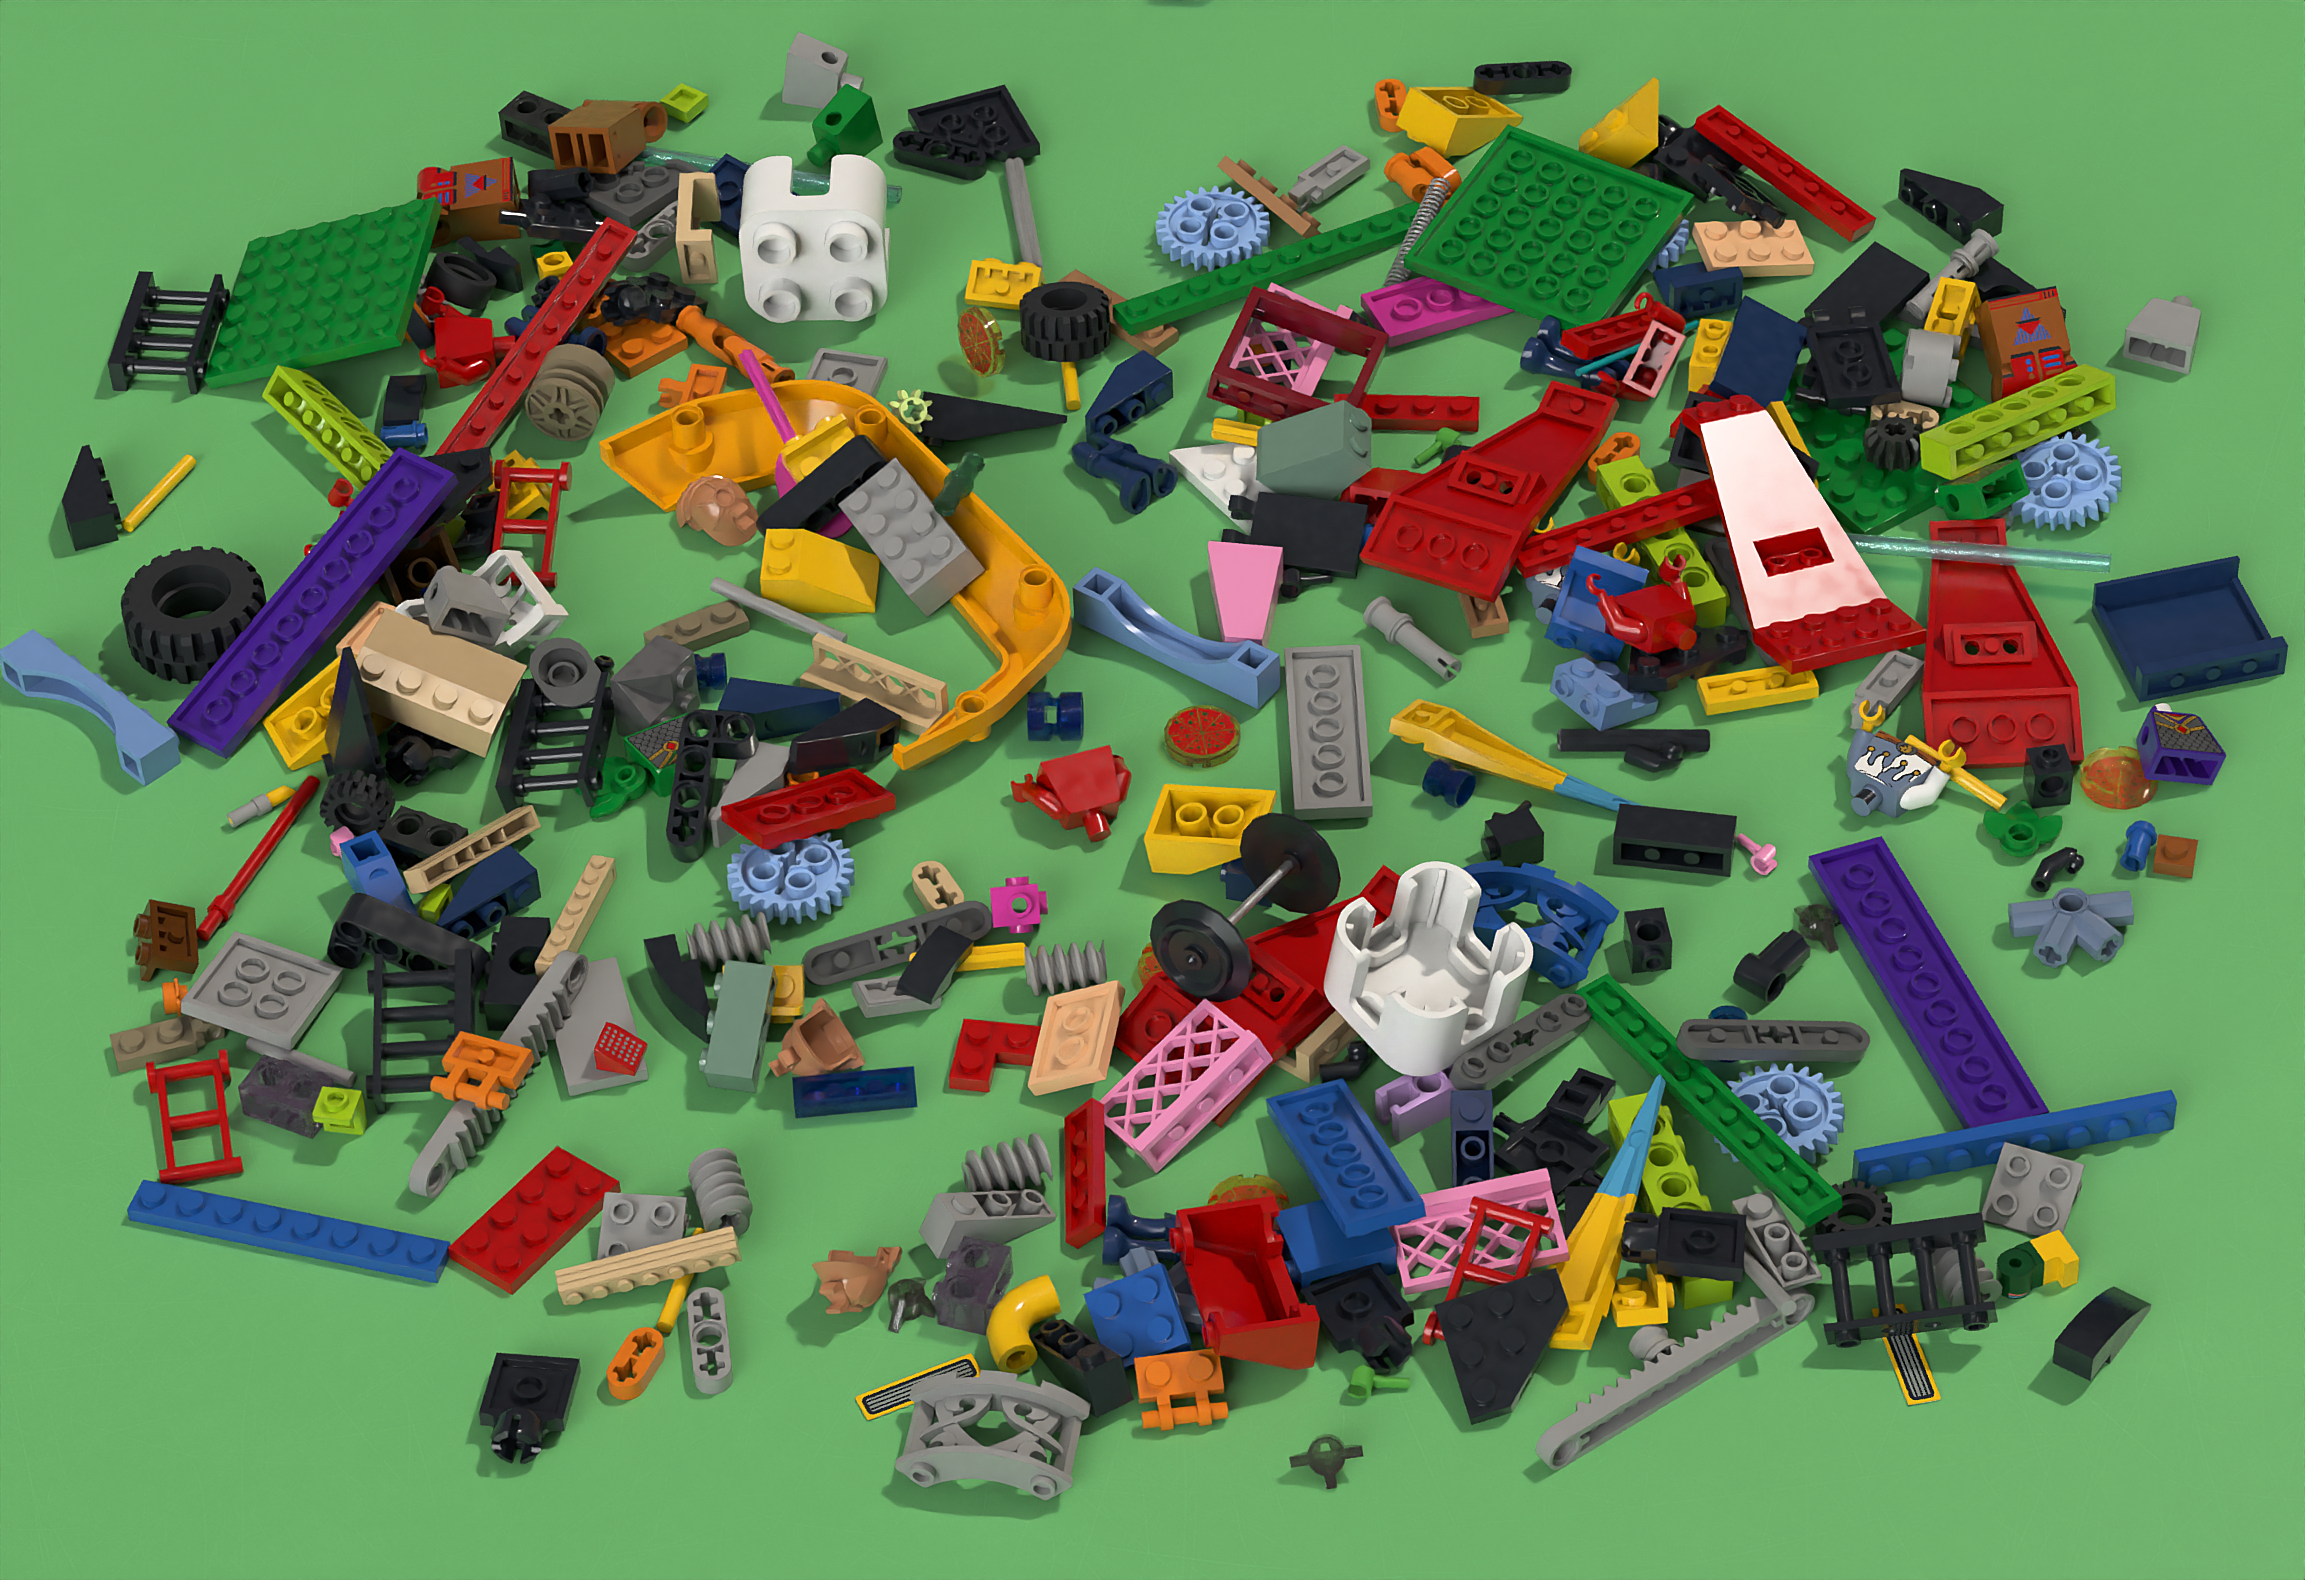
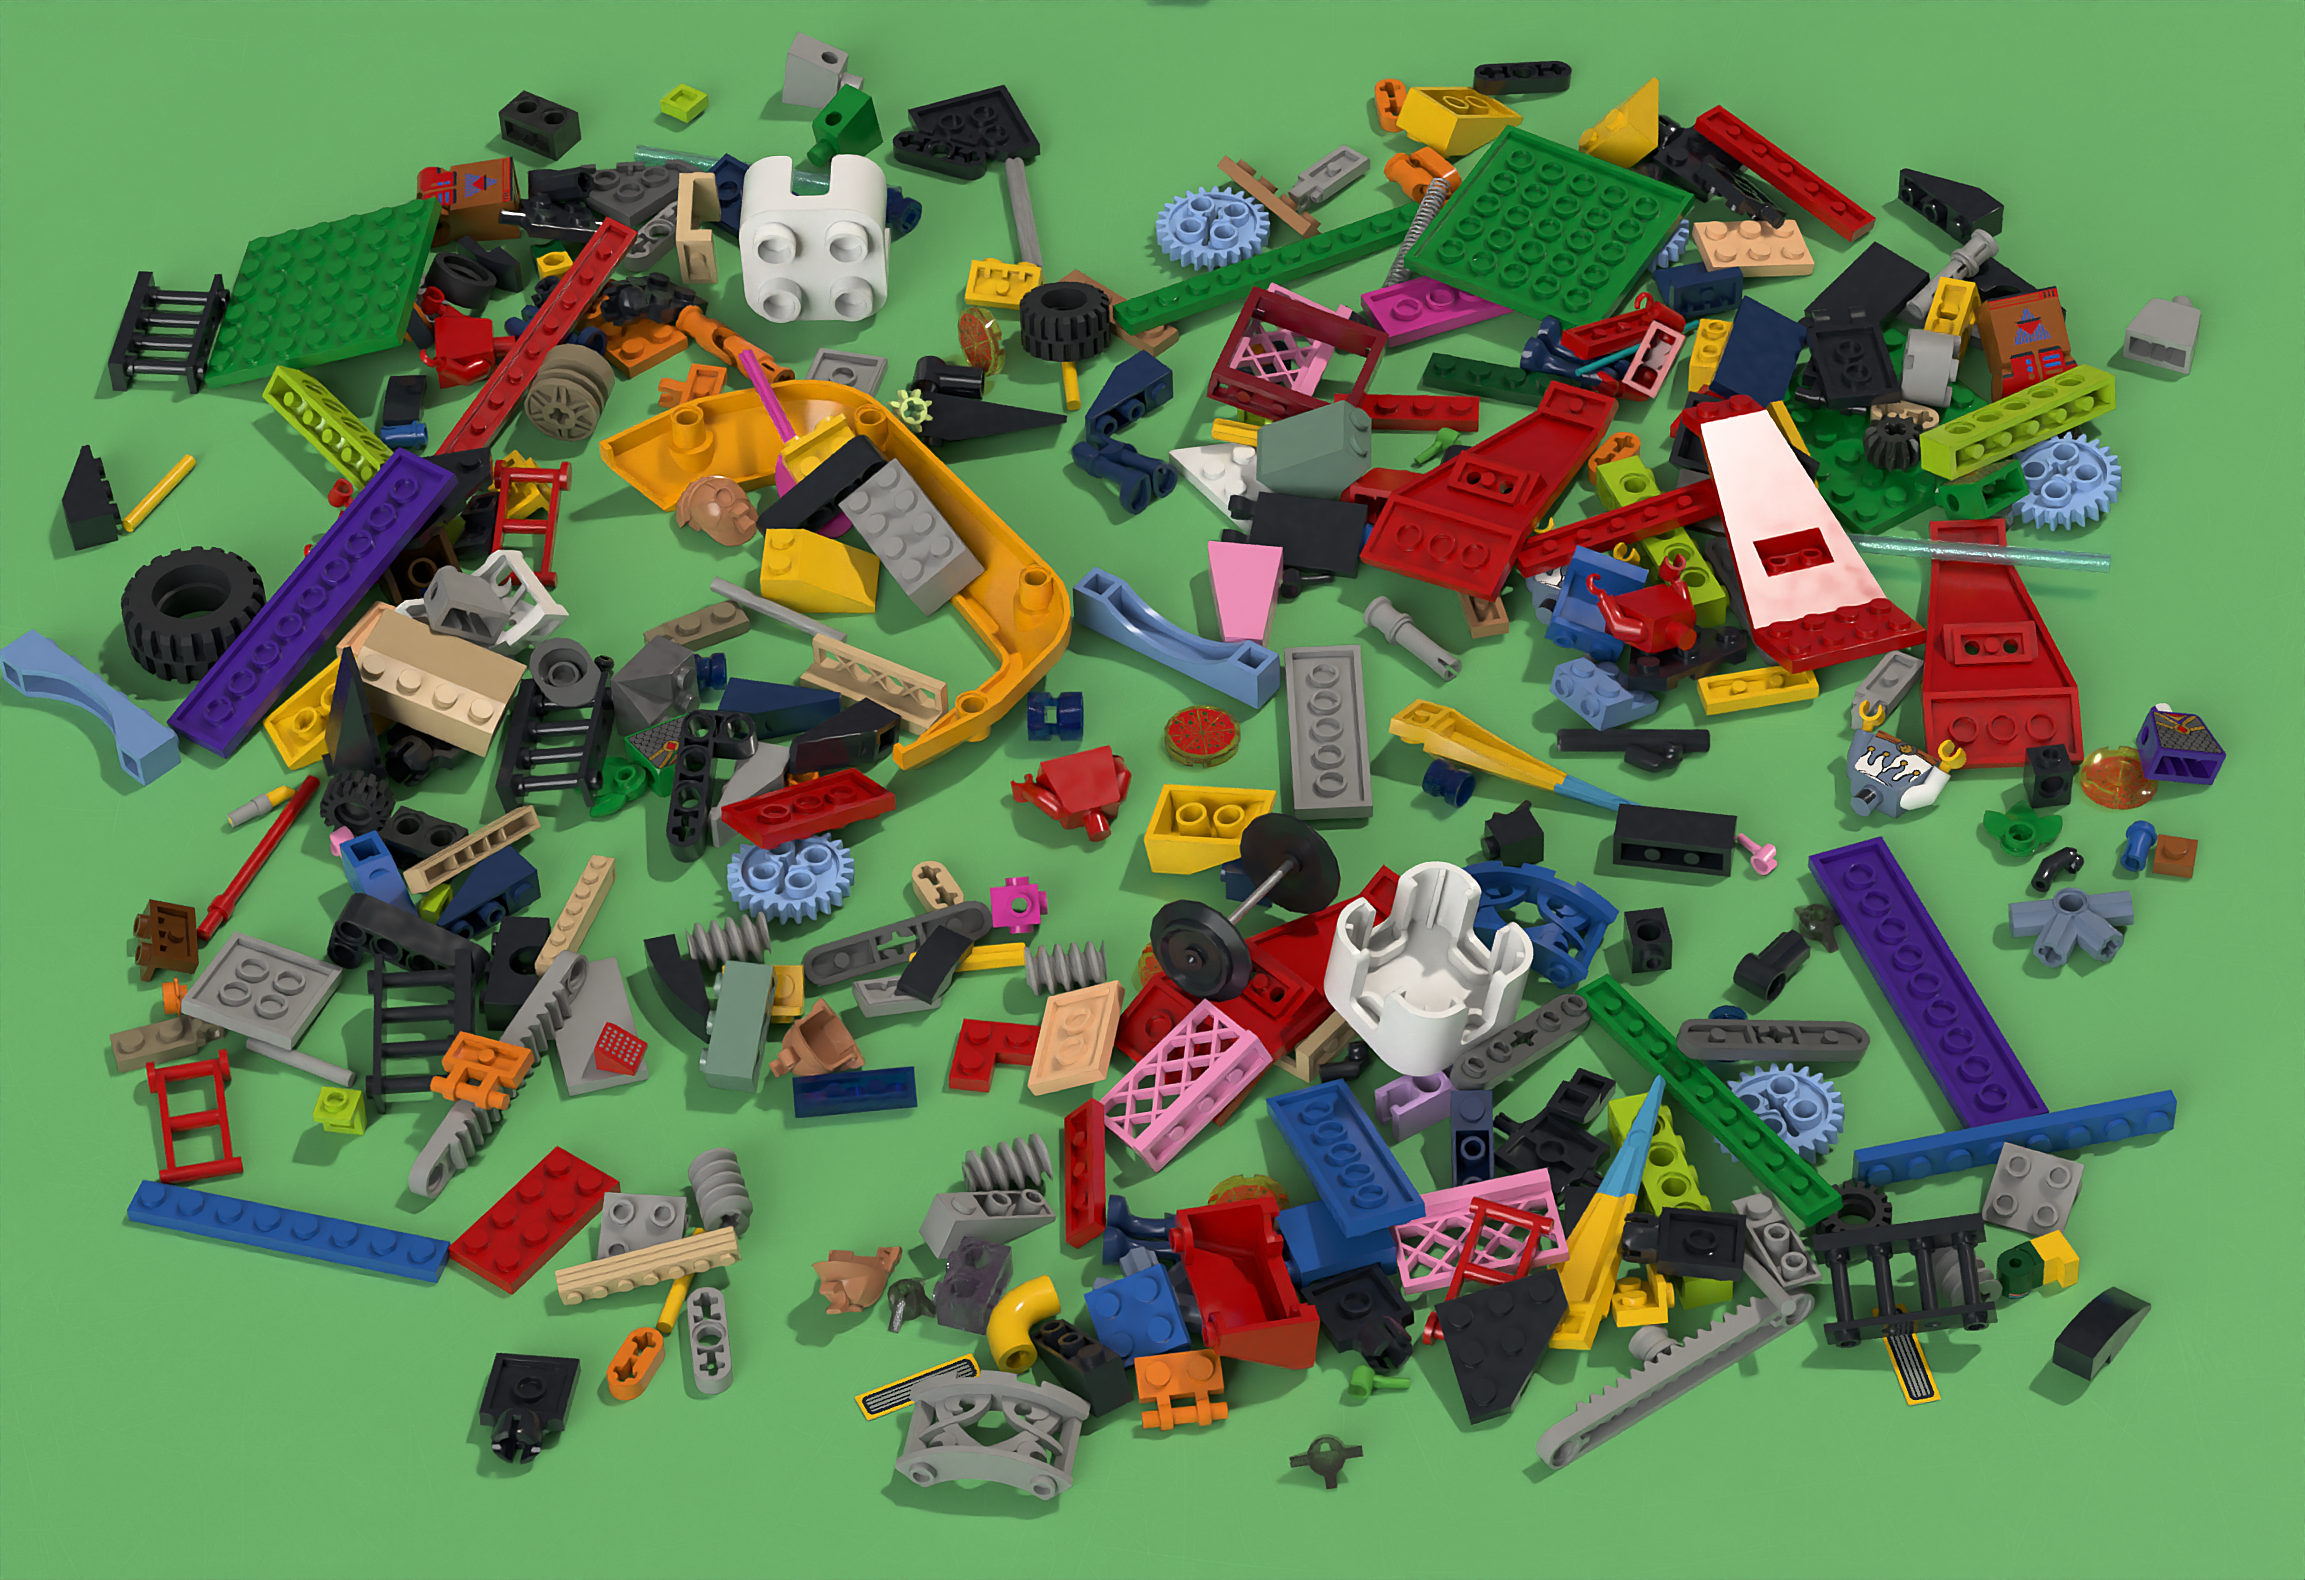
clear purple brick [238,1054,335,1139] -> none
dark orange piece [548,99,668,174] -> none
clear green pin [933,451,985,517] -> none
yellow bar [1905,734,2008,812] -> none
dark blue panel [2092,556,2288,703] -> none
none -> clear blue wheel [885,188,922,233]
none -> black piece [910,356,985,399]
none -> dark green plate [1423,352,1573,408]

